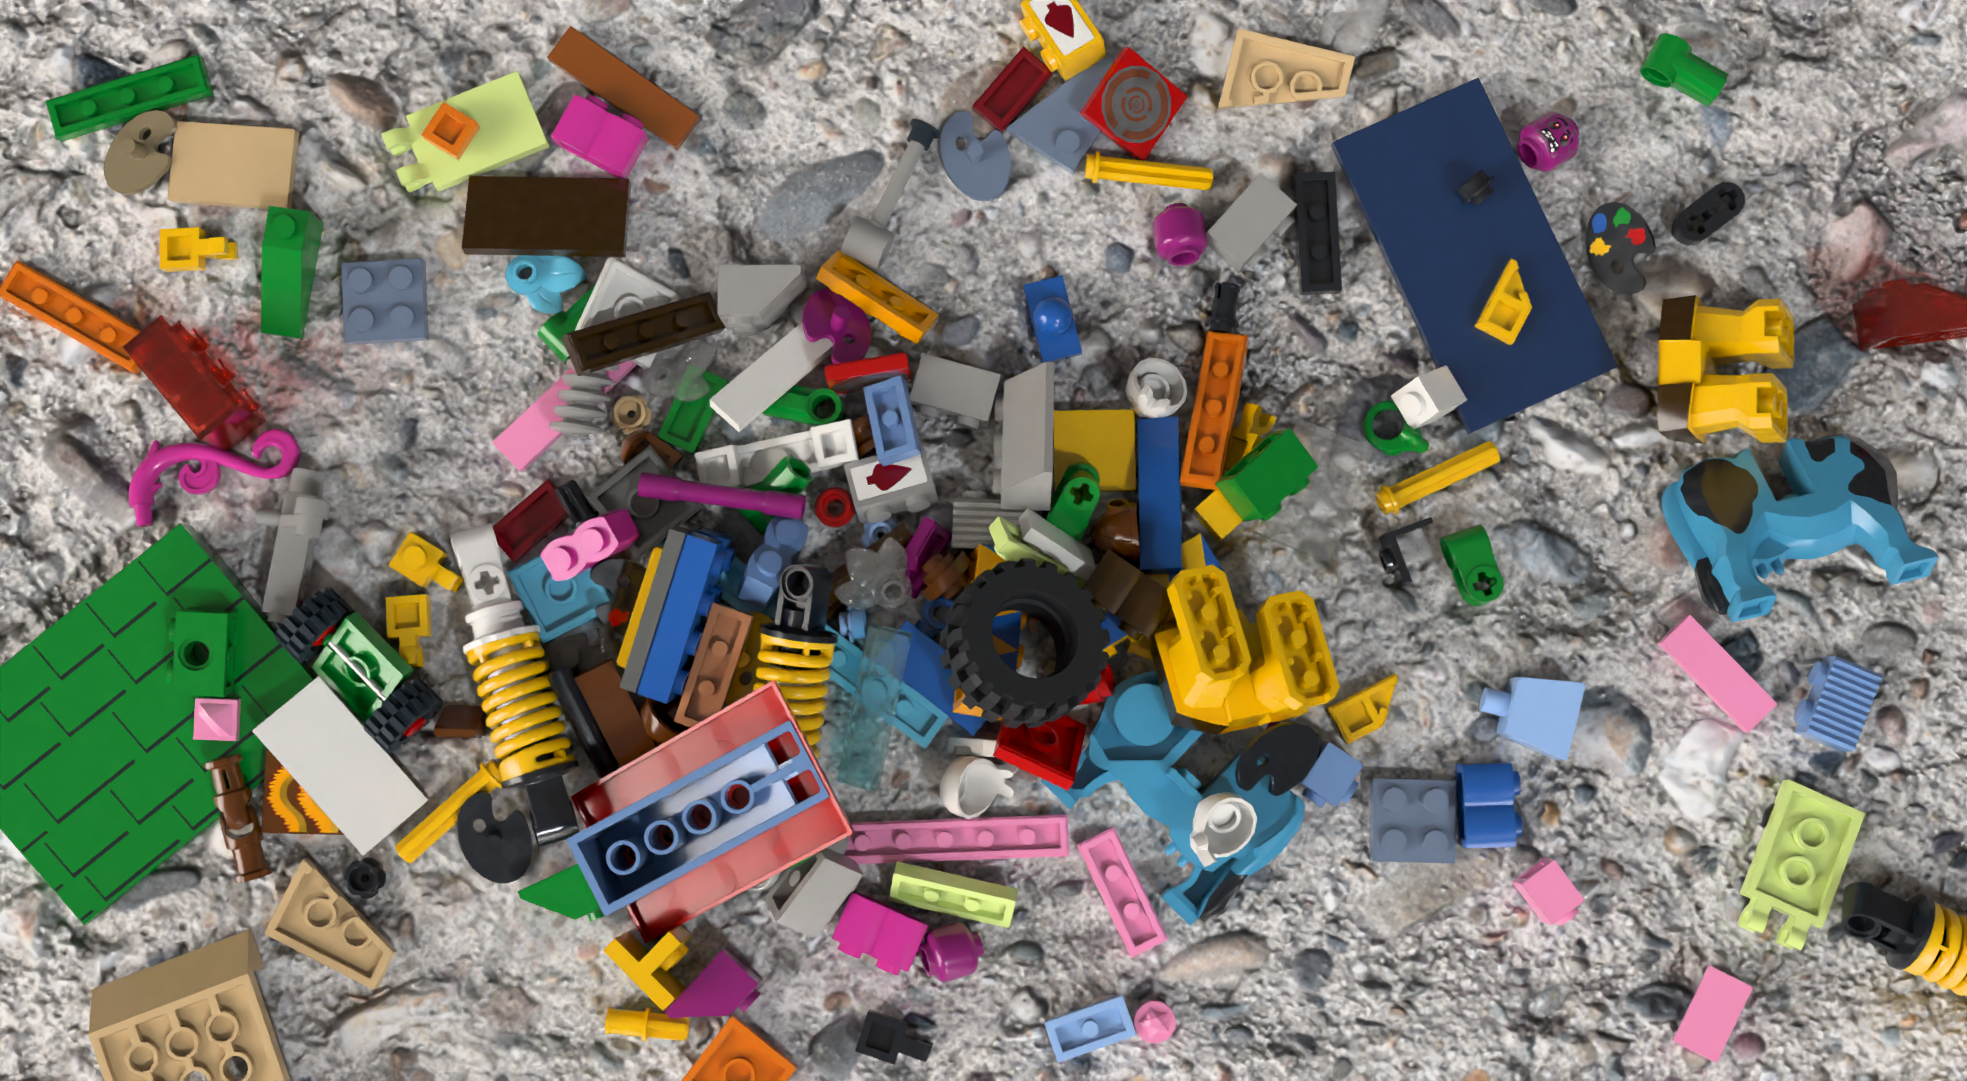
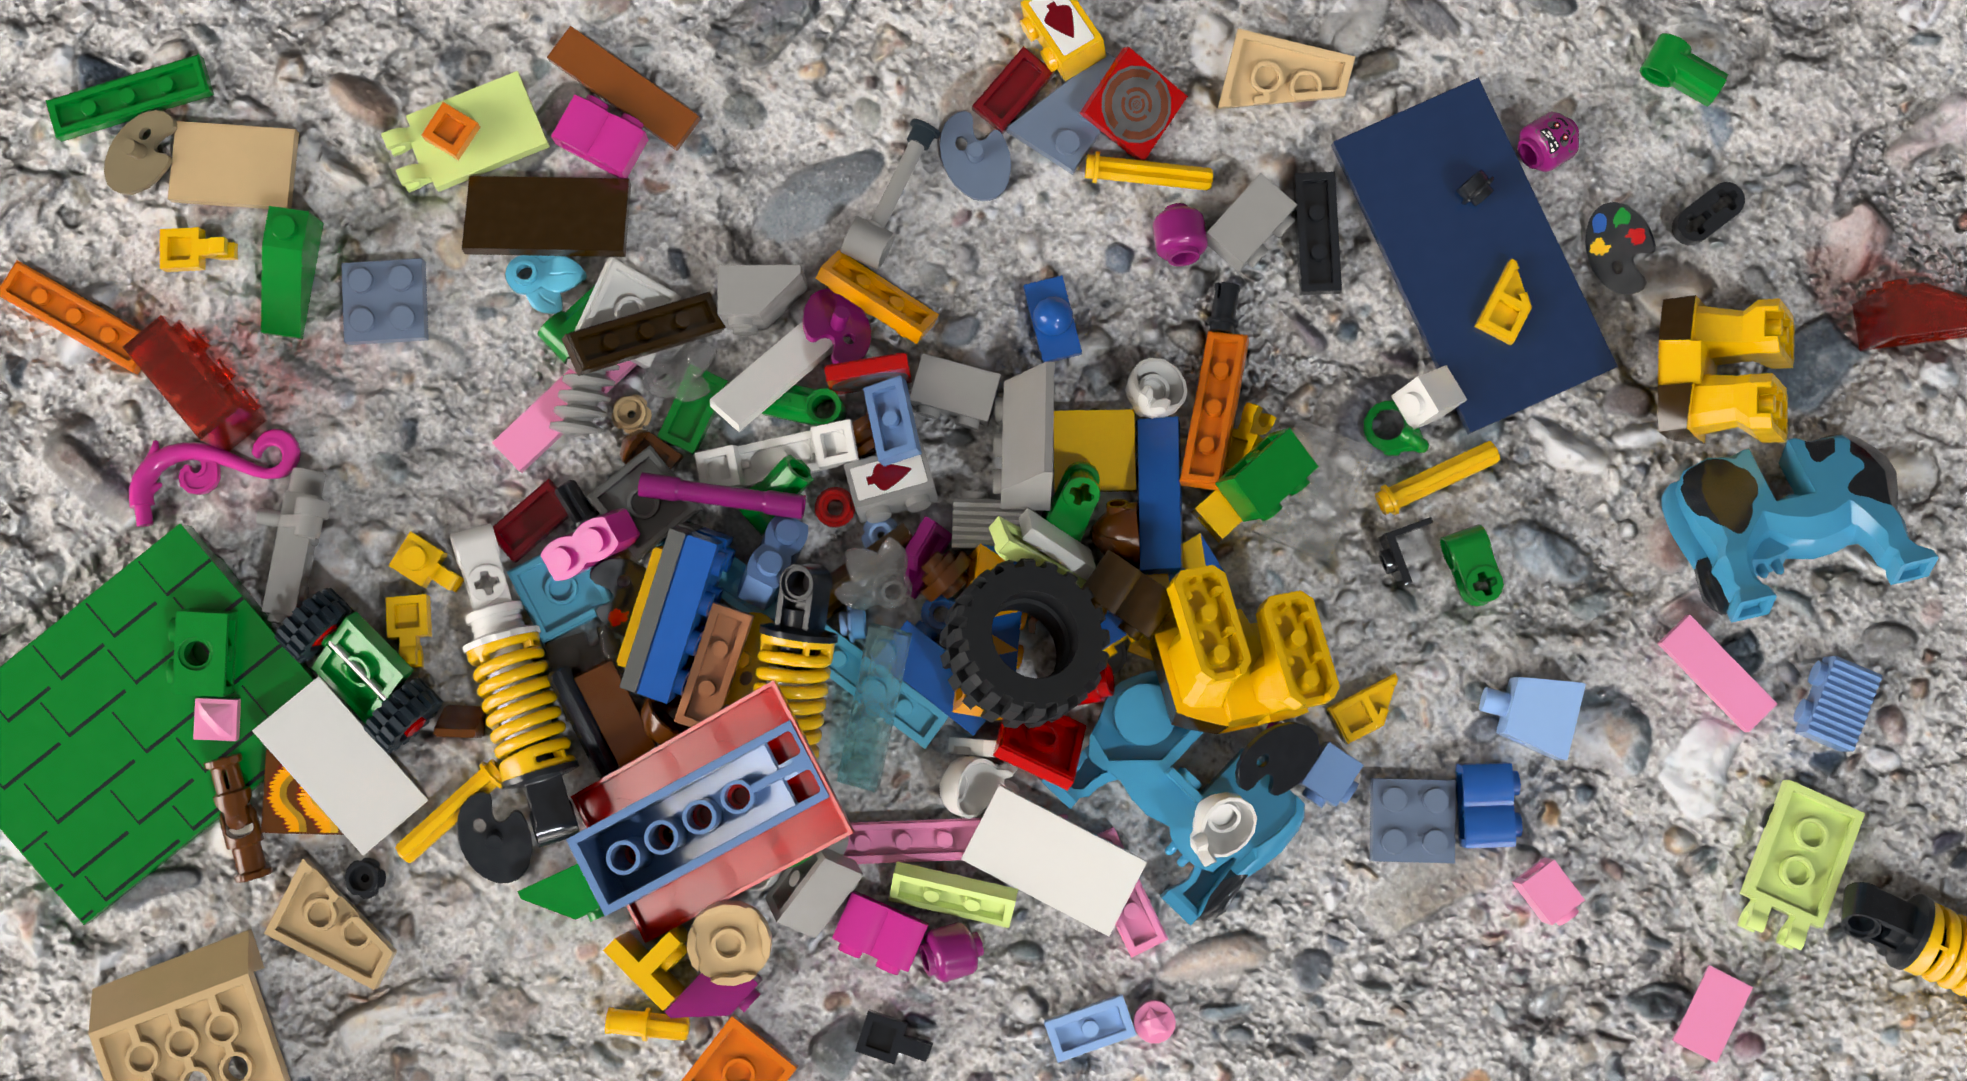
none -> tan tile [687,900,772,986]
none -> white tile [961,784,1147,936]

